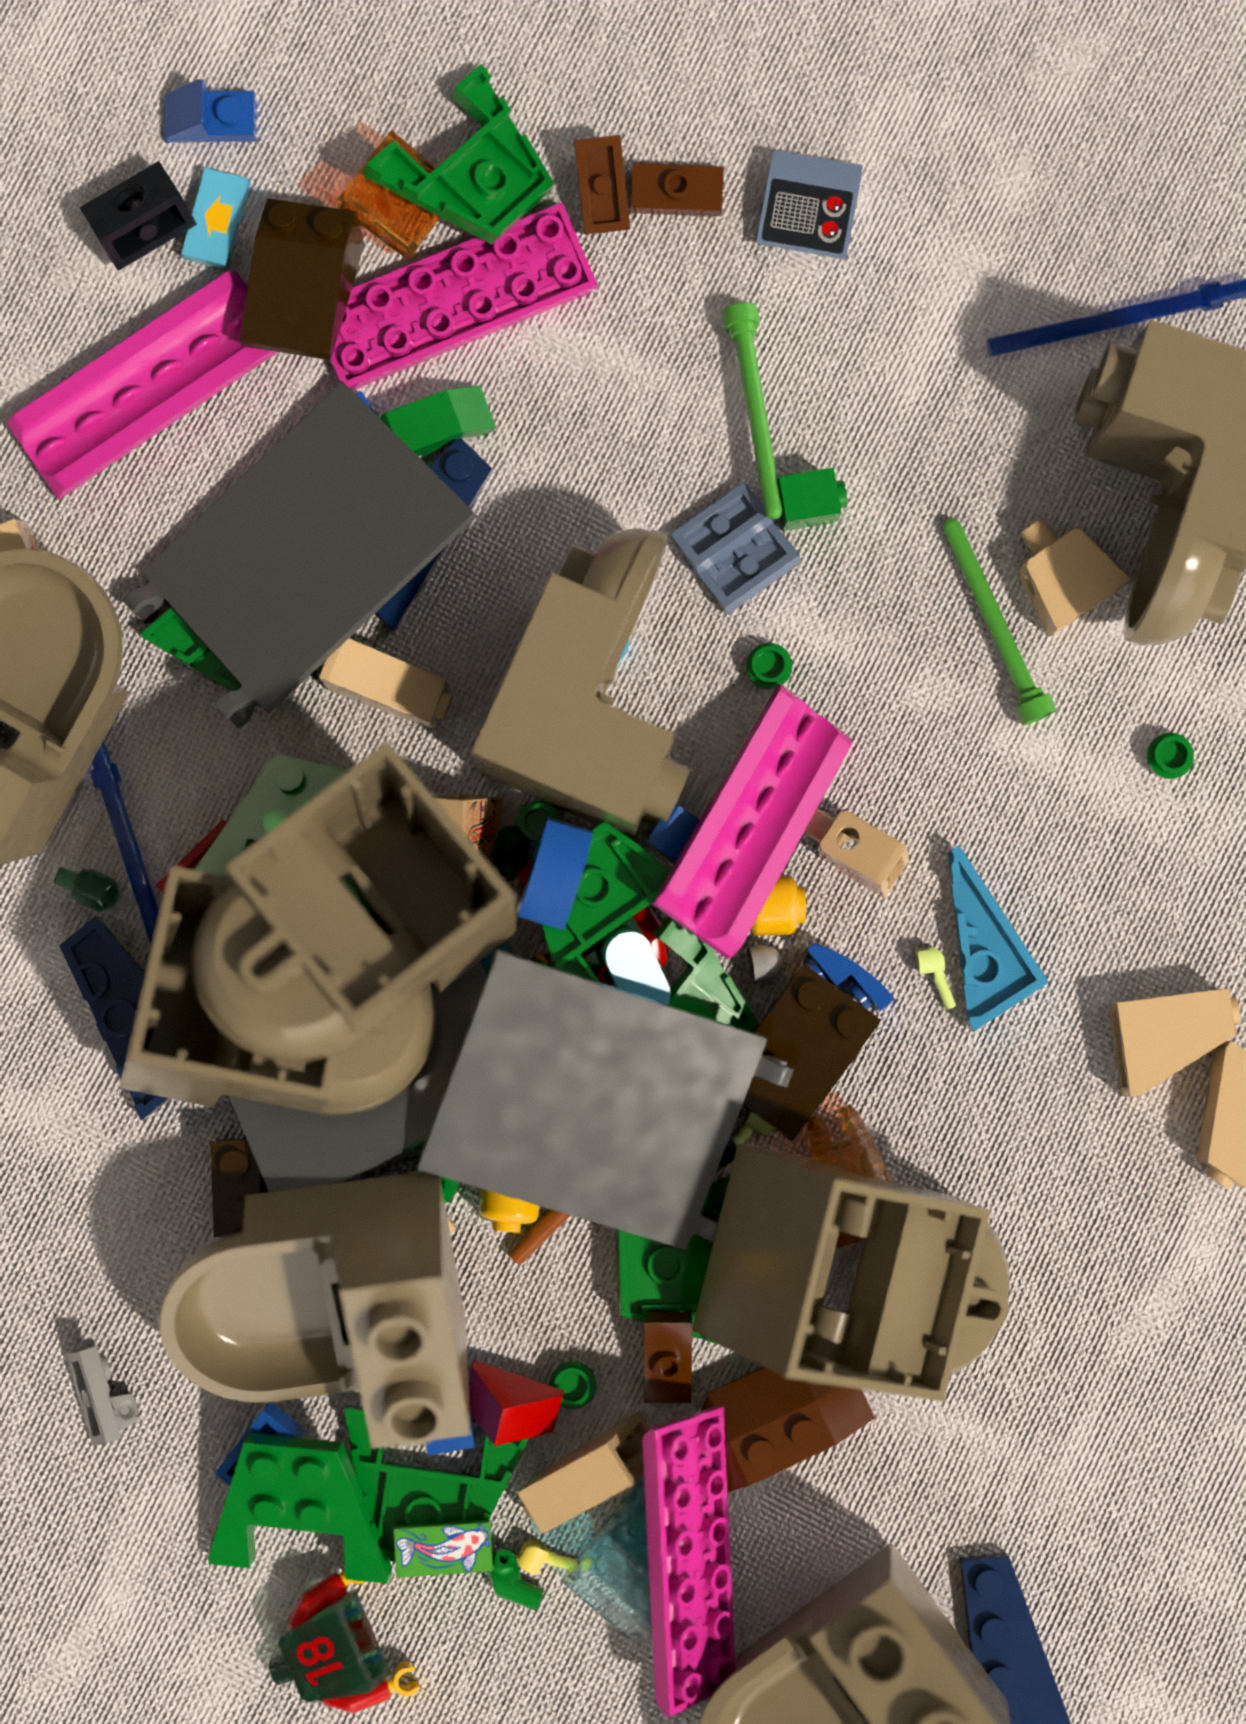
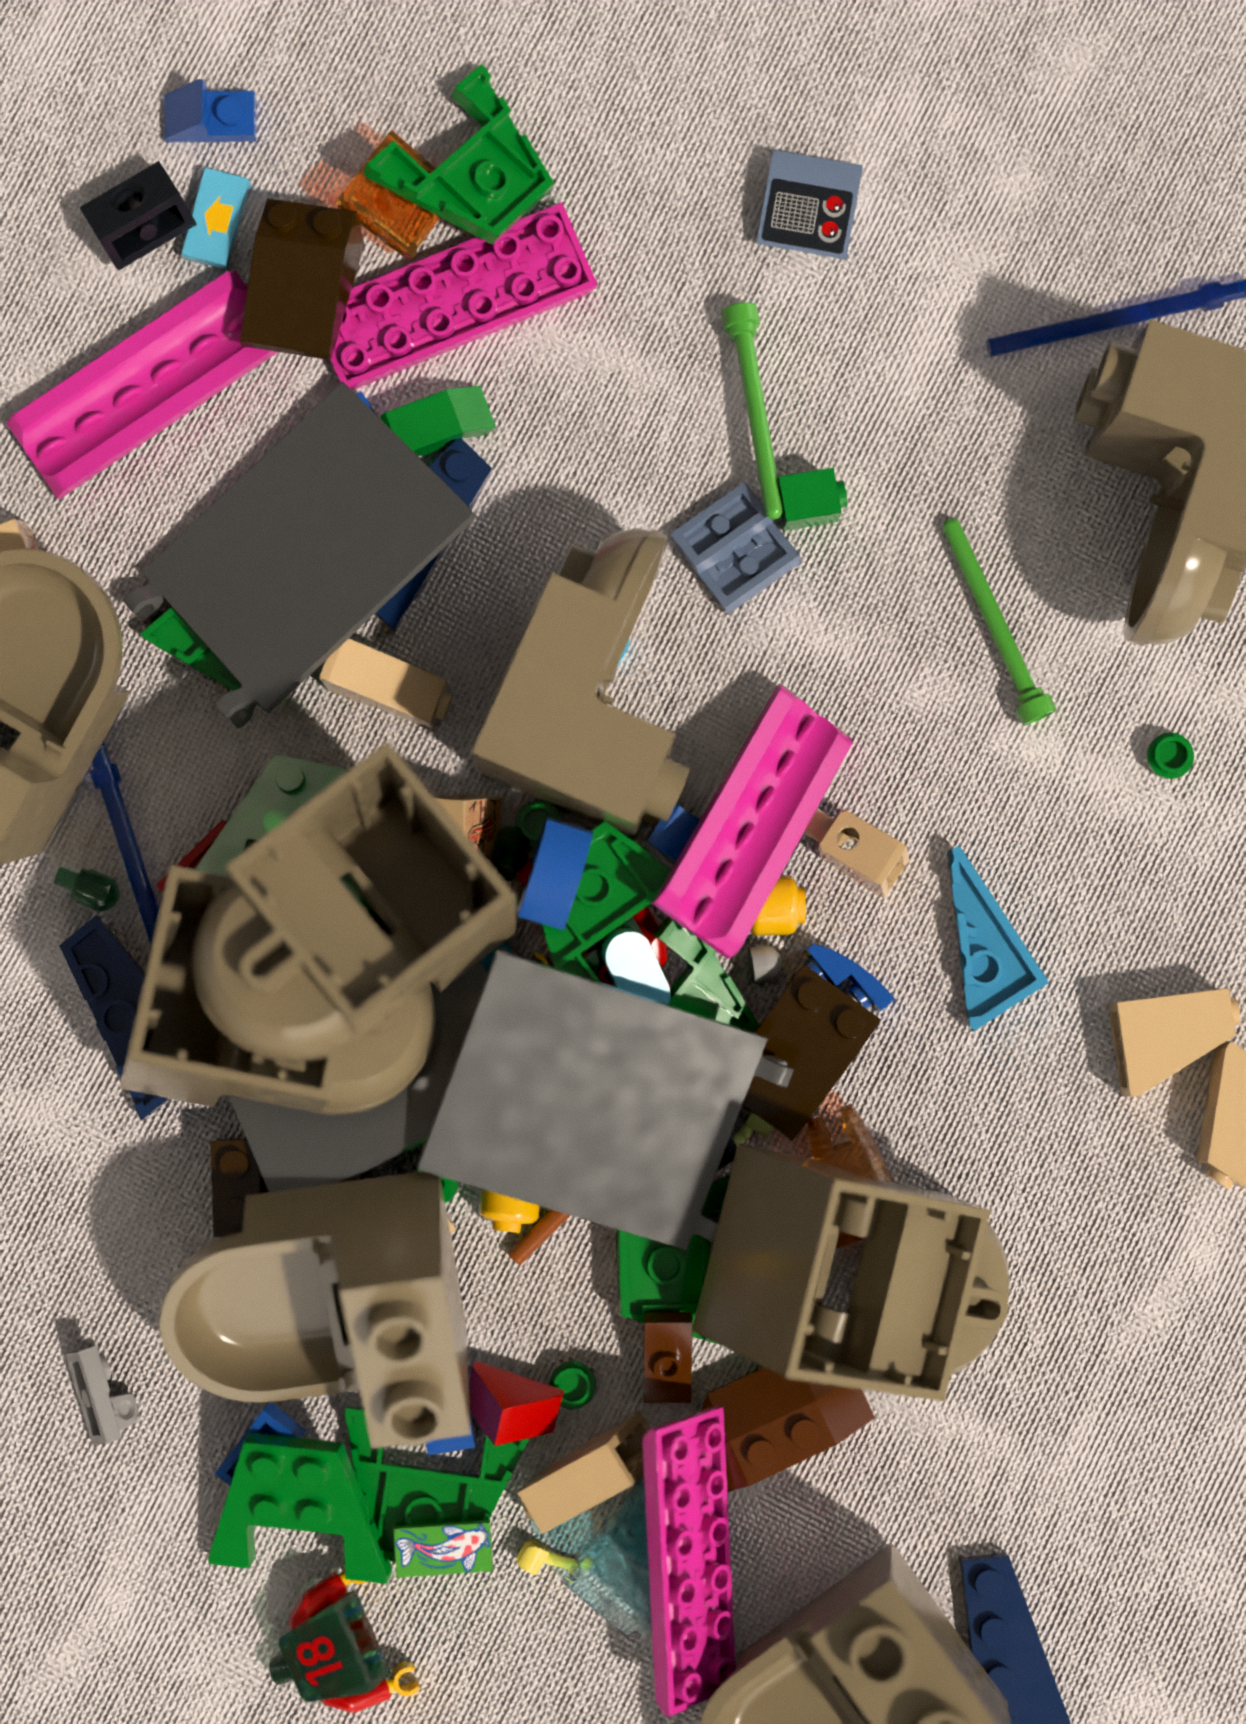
green arm [488,1548,544,1611] -> none
reddish brown hinge [574,135,630,235] -> none
reddish brown plate [631,163,724,217] -> none
green plate [746,643,793,690] -> none
yellowish green hand [915,947,956,1010] -> none
tan torso [1018,518,1130,637] -> none

